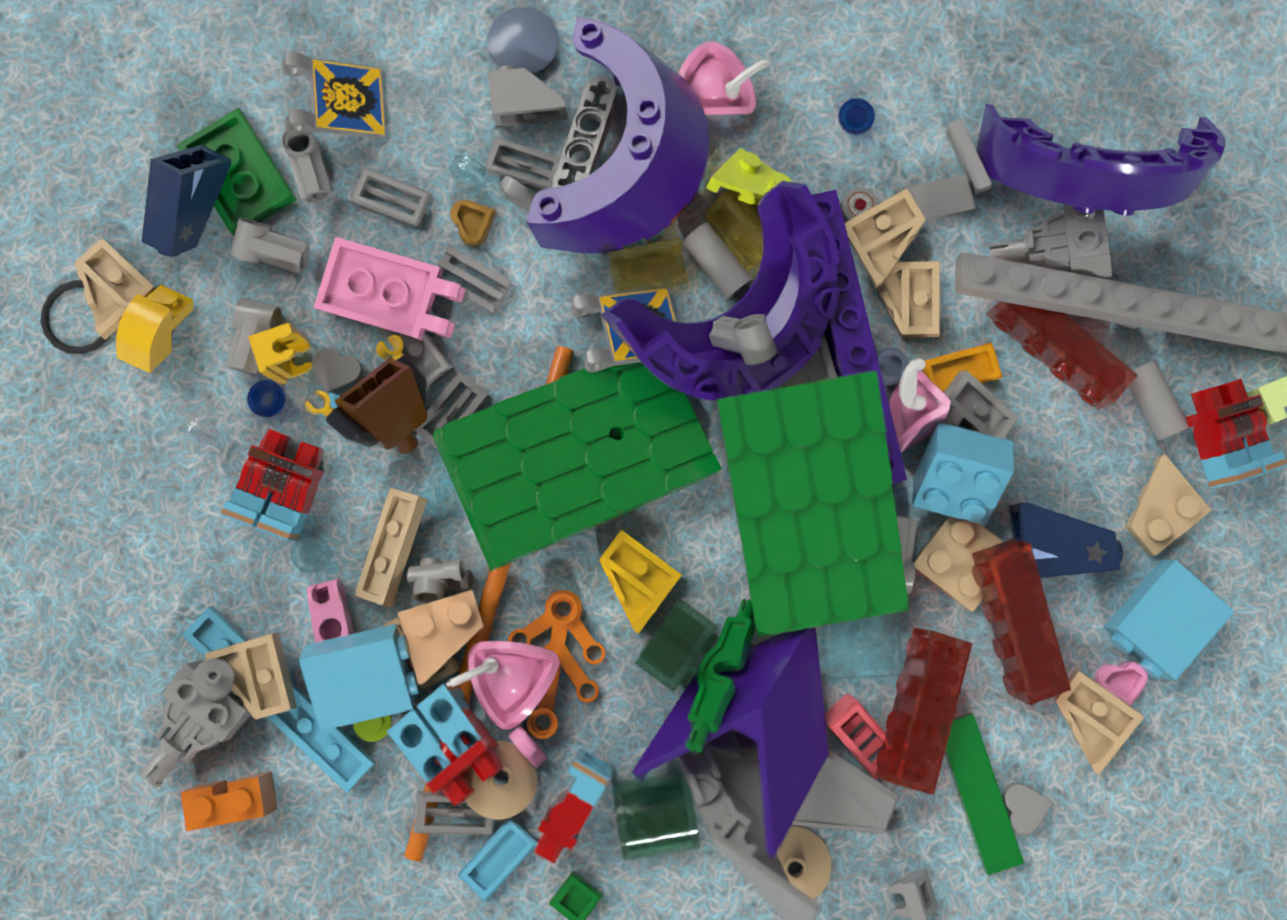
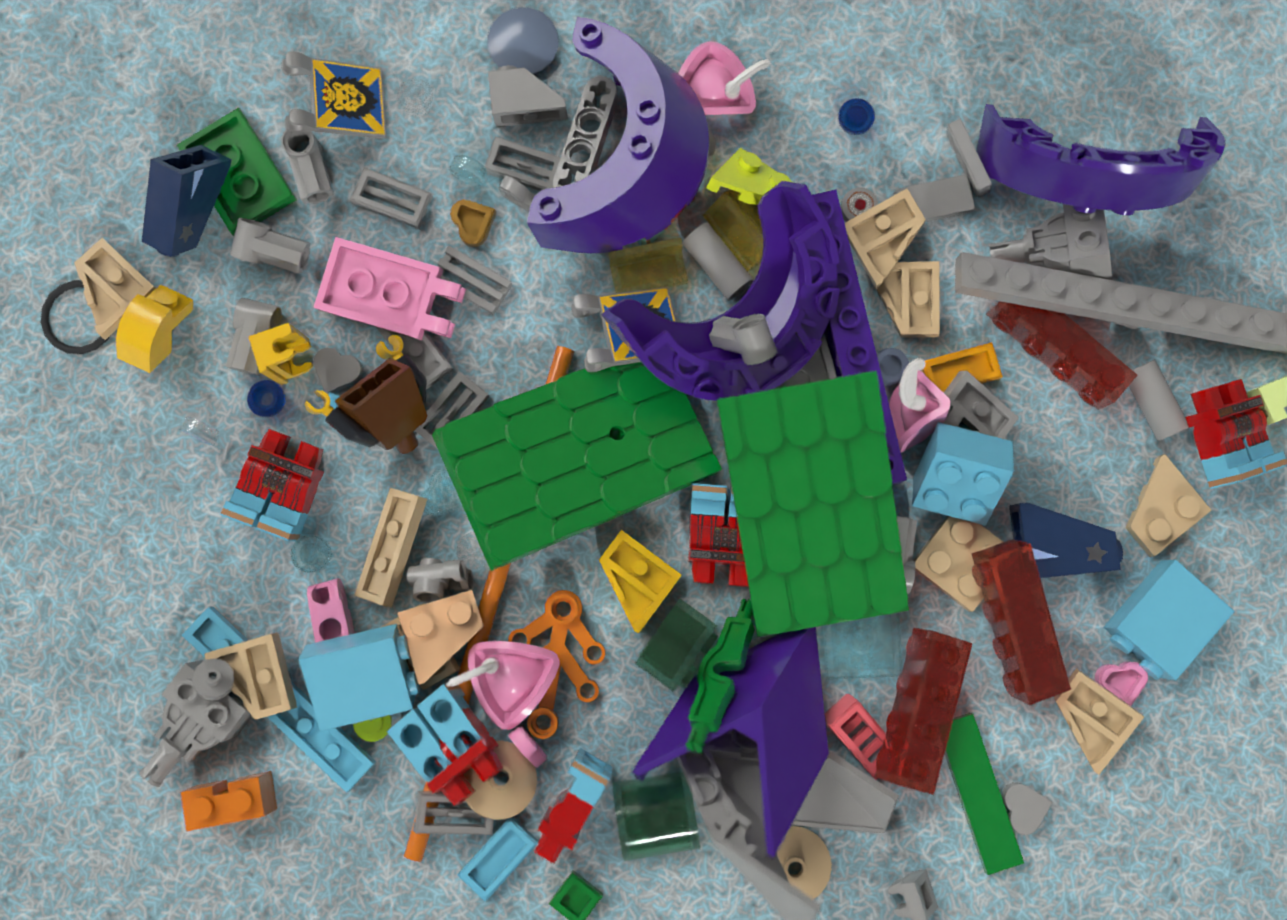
none -> hips [688,483,748,587]

